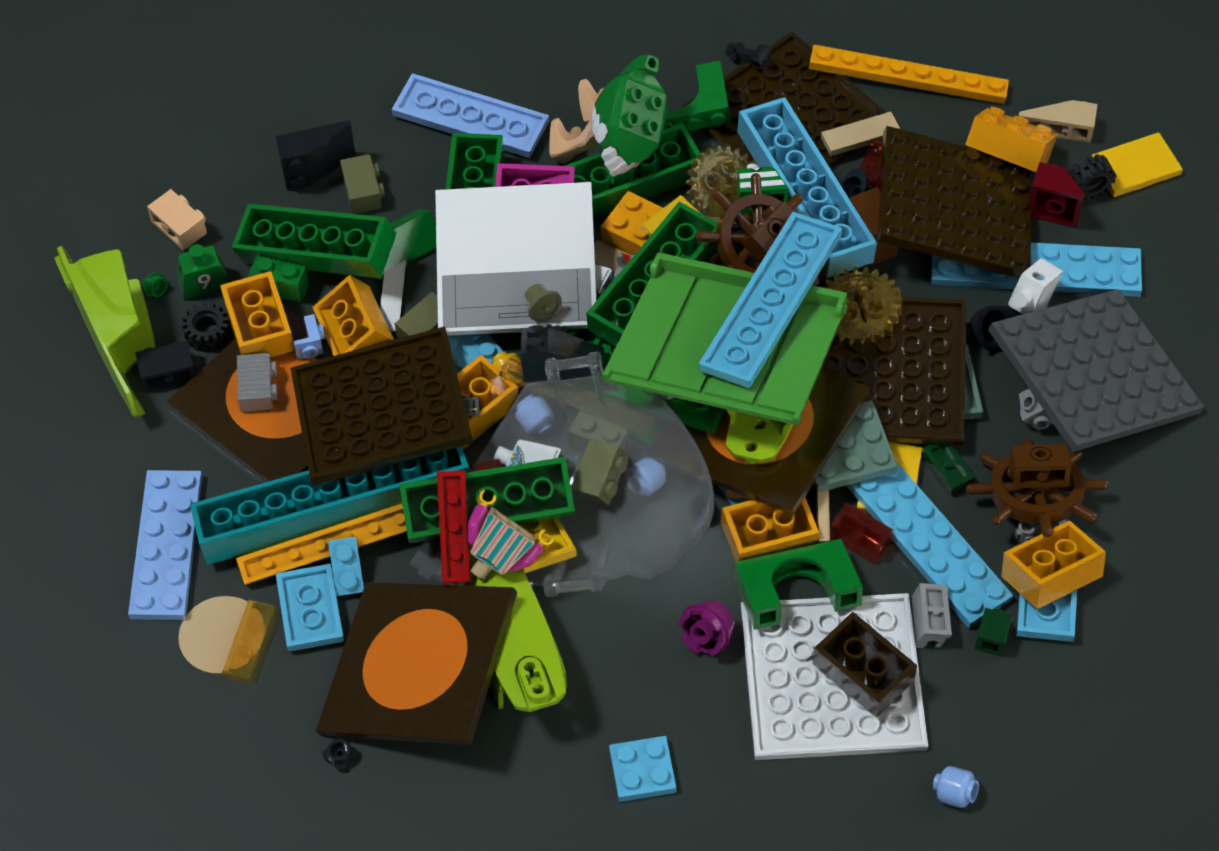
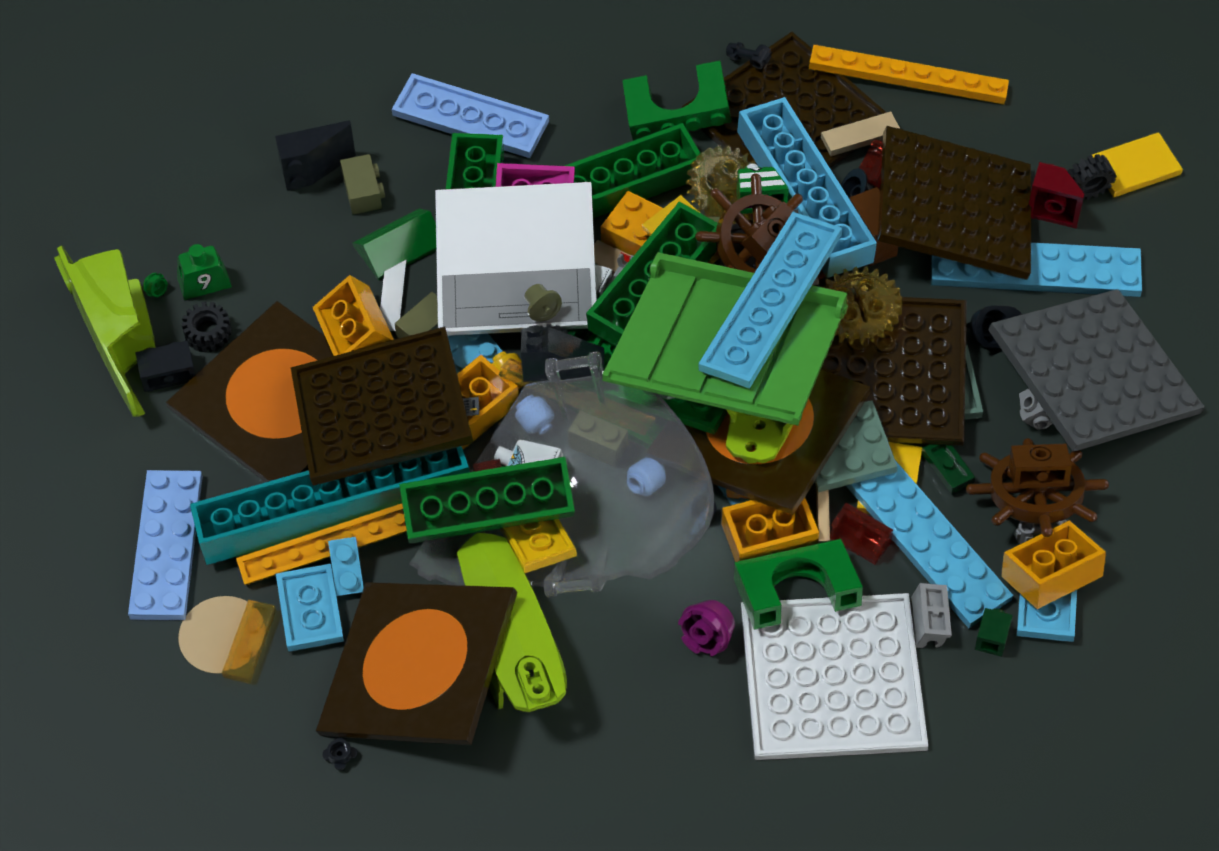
light nougat brick [147,189,207,251] -> none
light orange brick [220,271,295,358] -> none
green brick [231,204,397,278] -> none
light grey brick [237,353,278,413] -> none
green brick [249,255,309,302] -> none
light blue bracket [294,314,325,360] -> none
red tile [437,470,471,585] -> none
torso [468,490,554,580] -> none
green animal [549,55,667,177] -> none
olive brick [571,438,629,506] -> none
medium azure plate [609,736,676,802] -> none
dark brown brick [812,612,917,718] -> none
light blue head [933,766,979,808] -> none
light orange brick [965,107,1057,172] -> none
white torso [1008,258,1063,314] -> none
tan slope [1018,100,1098,143] -> none

